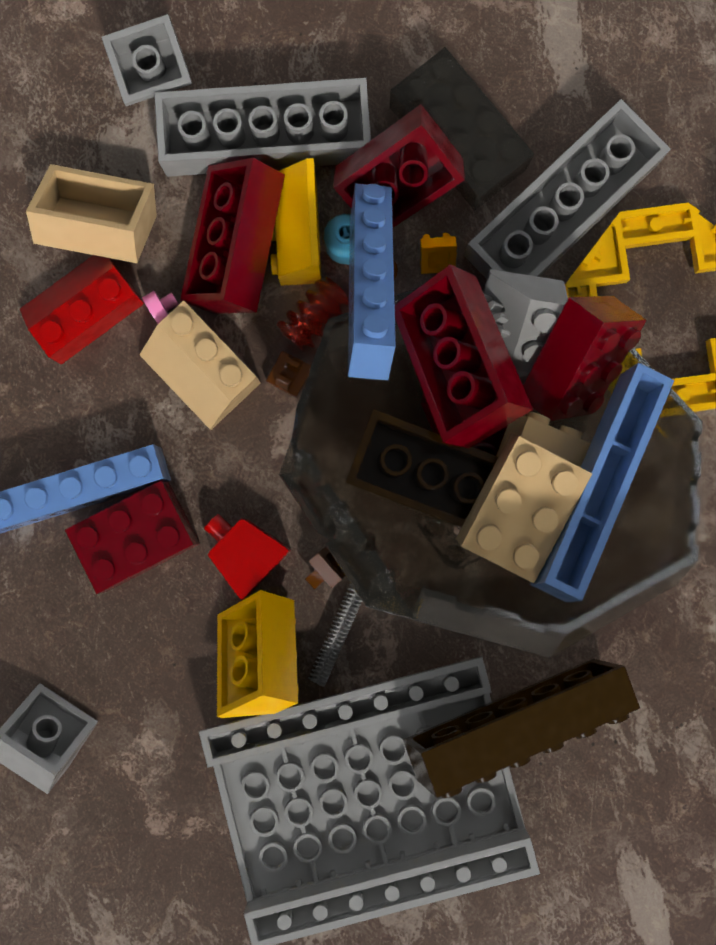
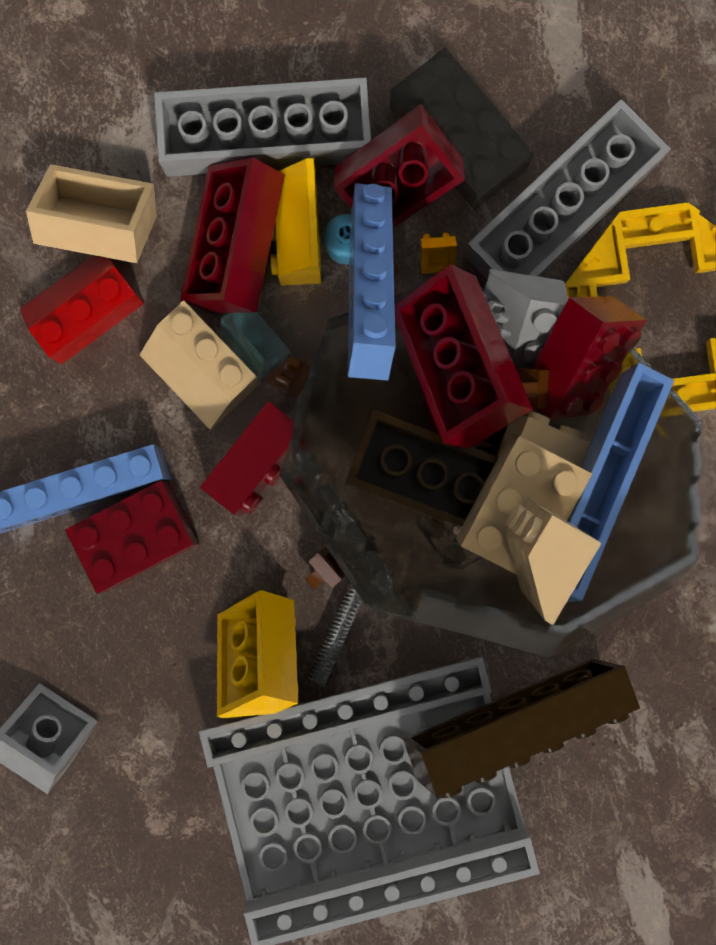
light grey slope [101,14,192,106] -> none
bright pink tile [142,291,179,324] -> none
red torso [204,514,291,600] -> none
clear red piece [277,277,349,352] -> none
none -> dark red brick [199,401,307,516]
none -> clear light blue slope [220,312,291,380]
none -> tan slope [506,498,601,625]
none -> reddish brown tile [515,367,549,409]

